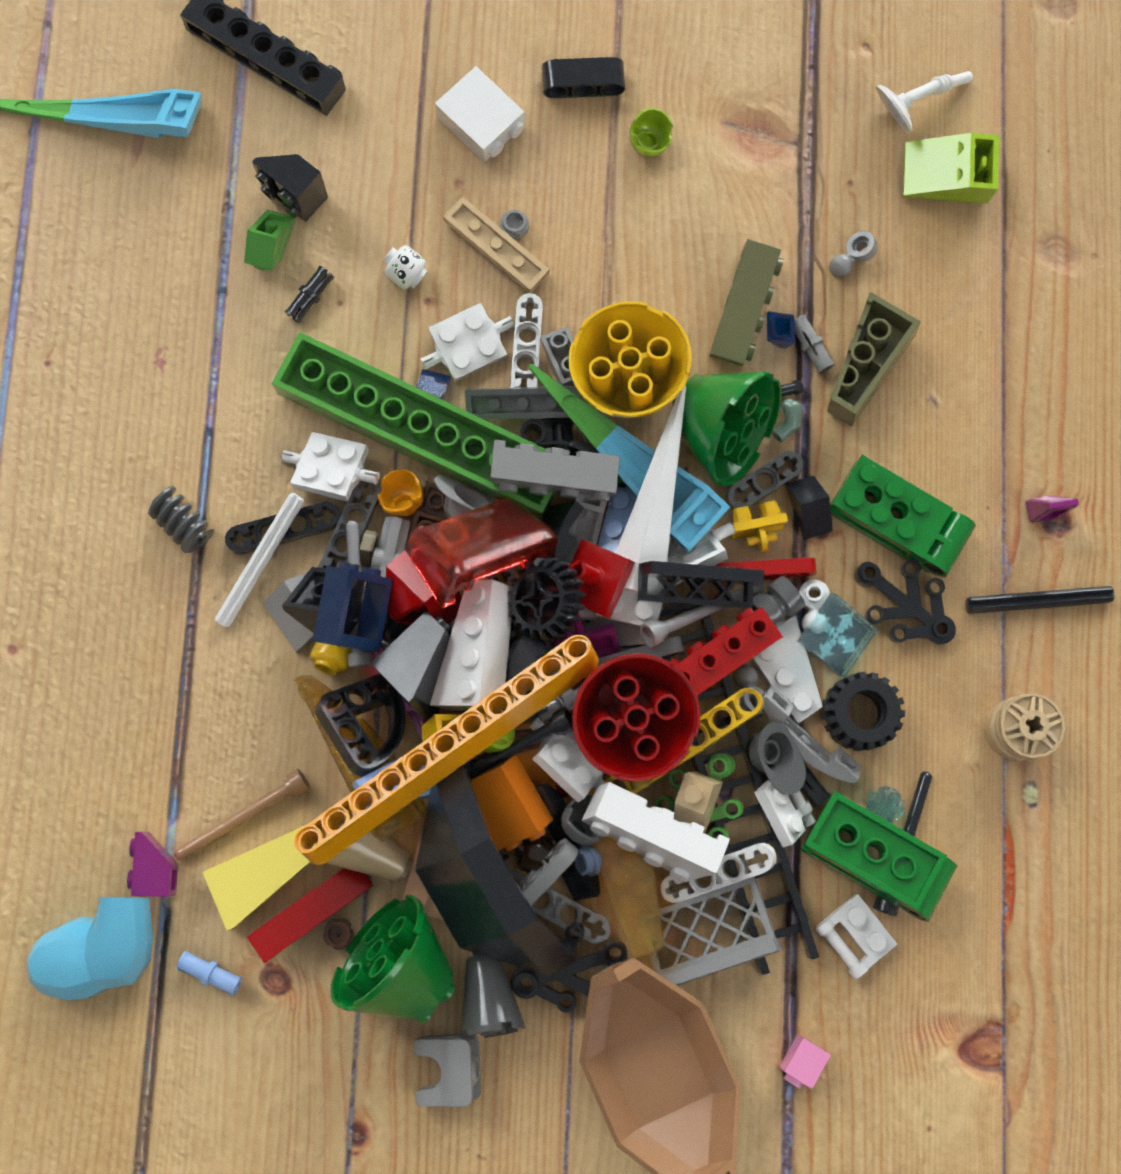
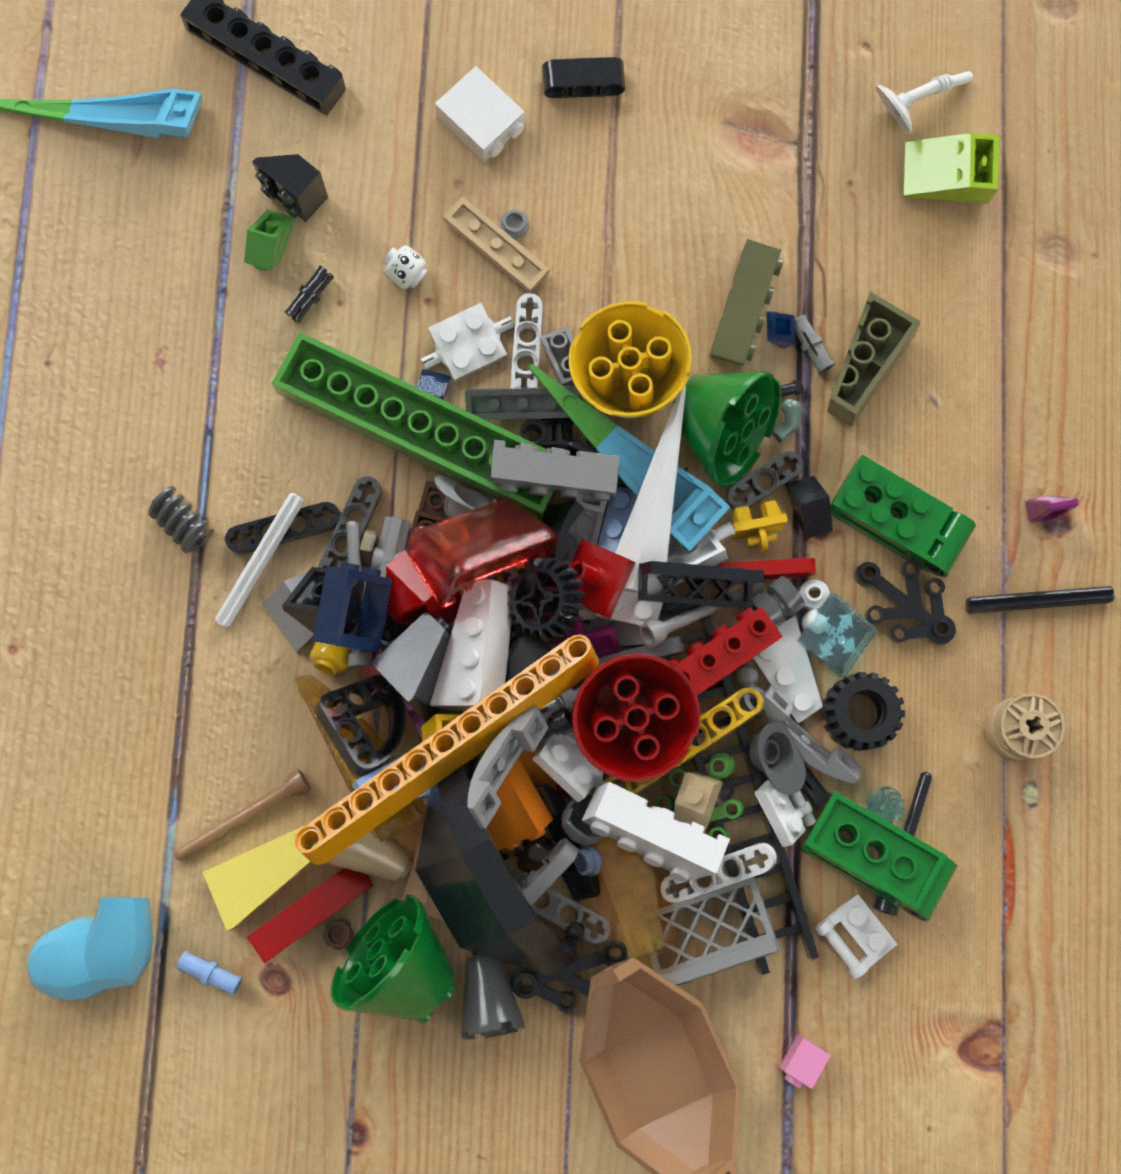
magenta slope [127,832,178,897] -> none
white plate [281,432,380,502] -> none
light orange hair [378,469,424,518] -> none
light grey piece [413,1034,481,1107] -> none
lime hair [629,108,673,157] -> none
light grey plate [829,231,878,278] -> none
none -> light grey slope [467,706,549,829]

